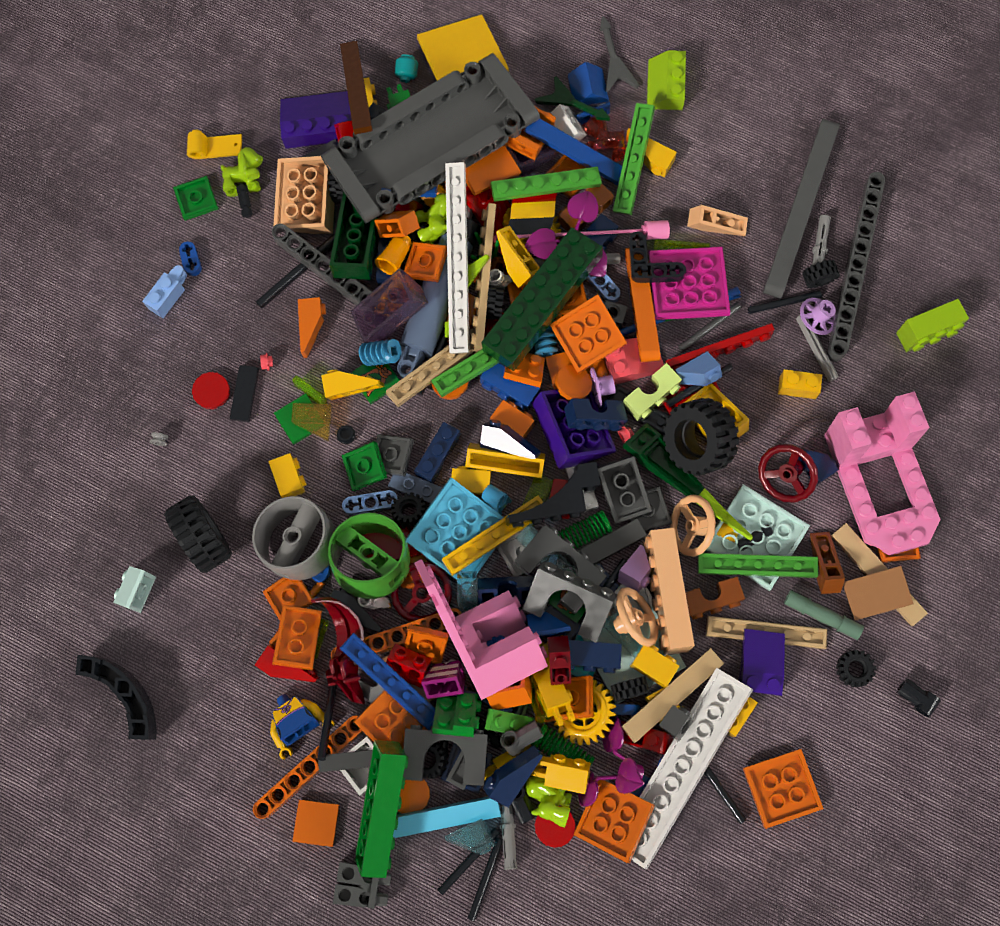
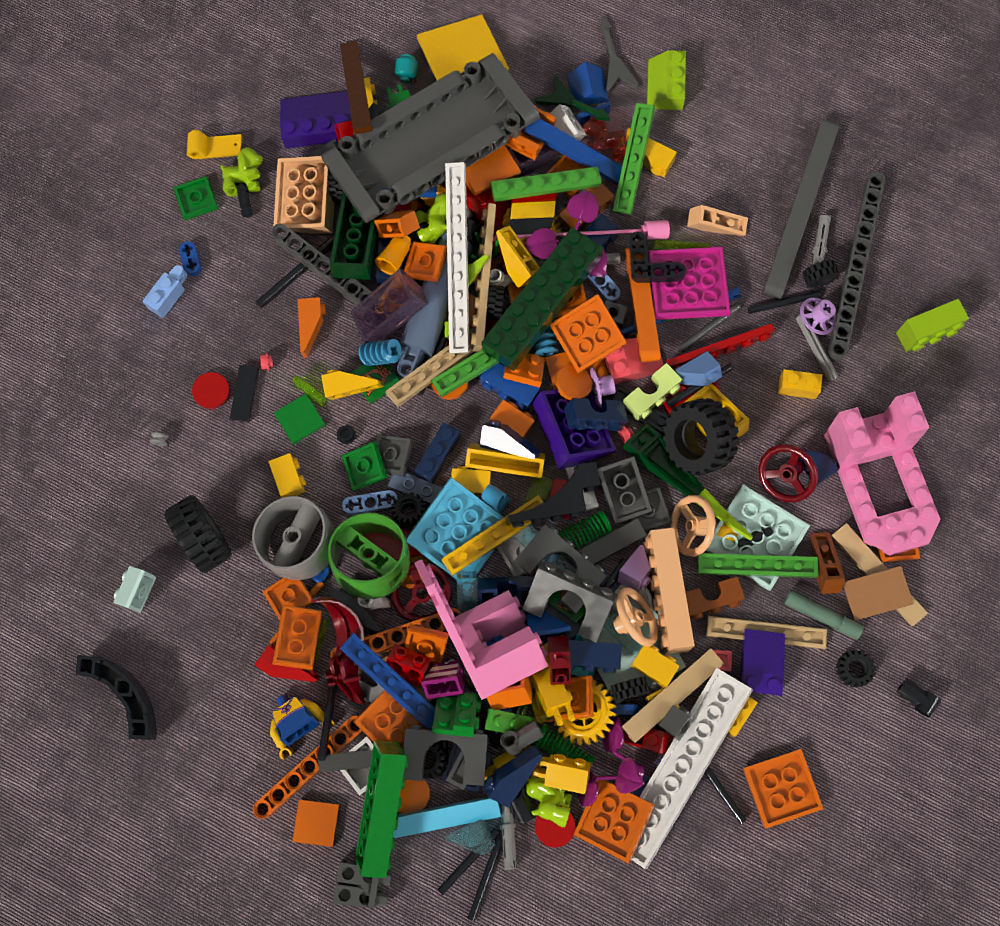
clear yellow wing [291,403,332,441] -> none
none -> coral plate [713,650,732,672]

